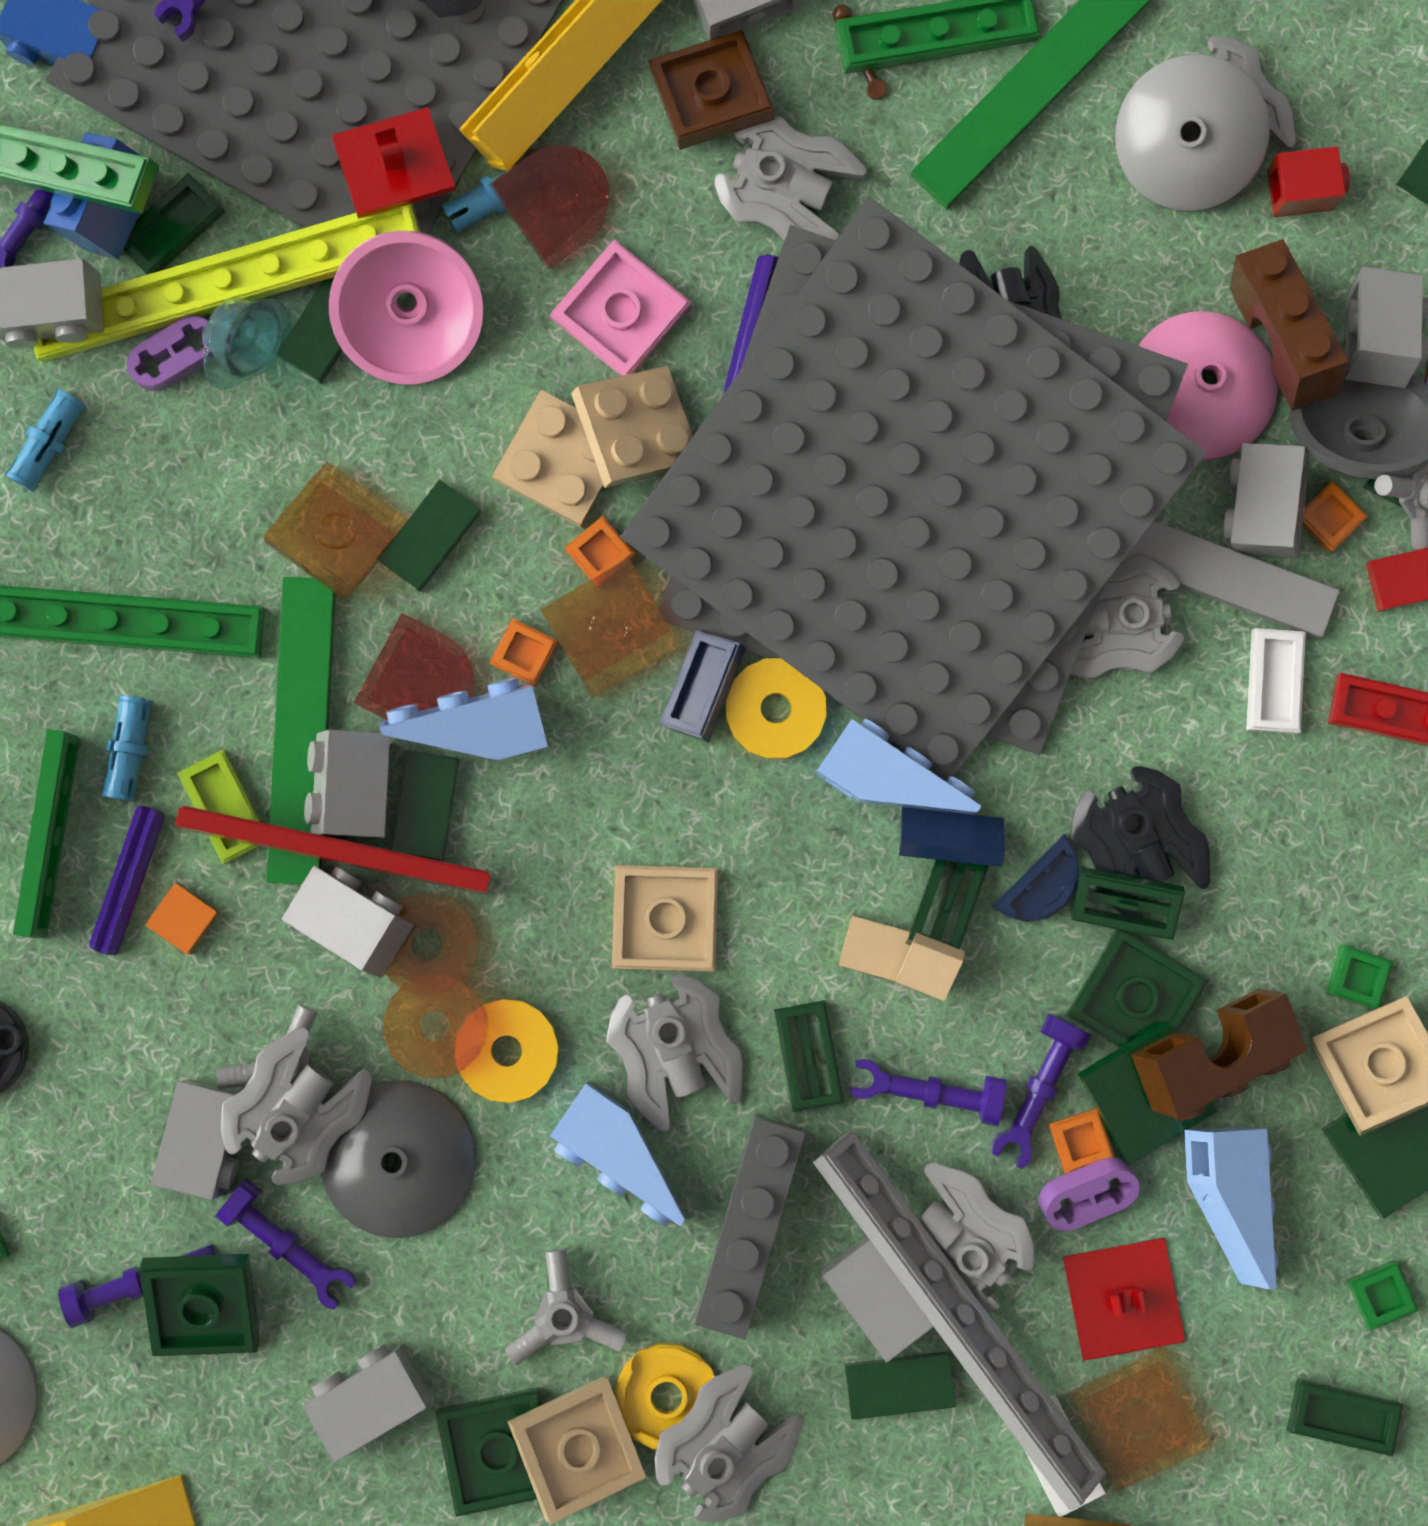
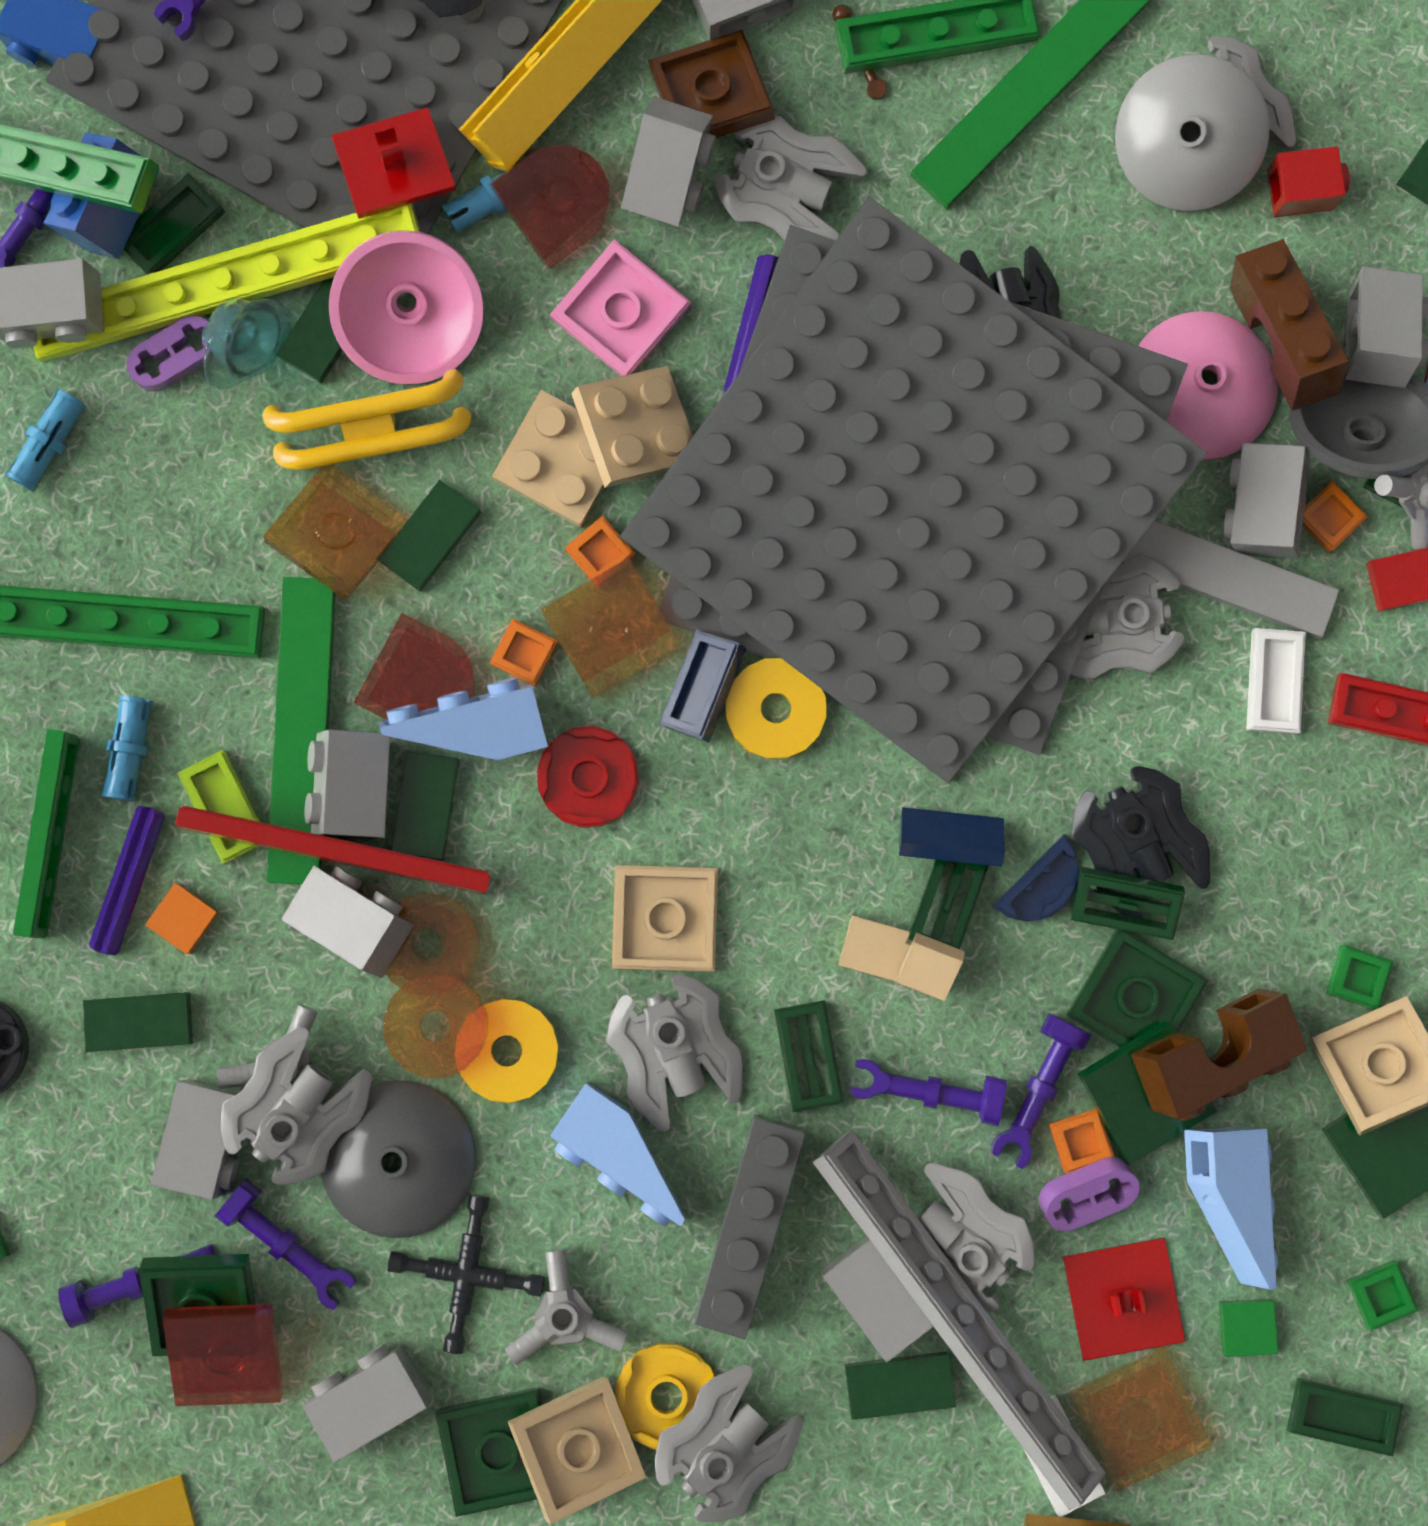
light blue slope [815,719,981,815] -> none
none -> dark green tile [83,992,193,1052]
none -> clear red tile [163,1304,283,1406]
none -> yellow piece [262,369,472,470]
none -> black piece [387,1194,545,1354]
none -> red tile [537,726,639,828]
none -> light grey brick [621,97,716,227]
none -> green tile [1219,1299,1278,1357]

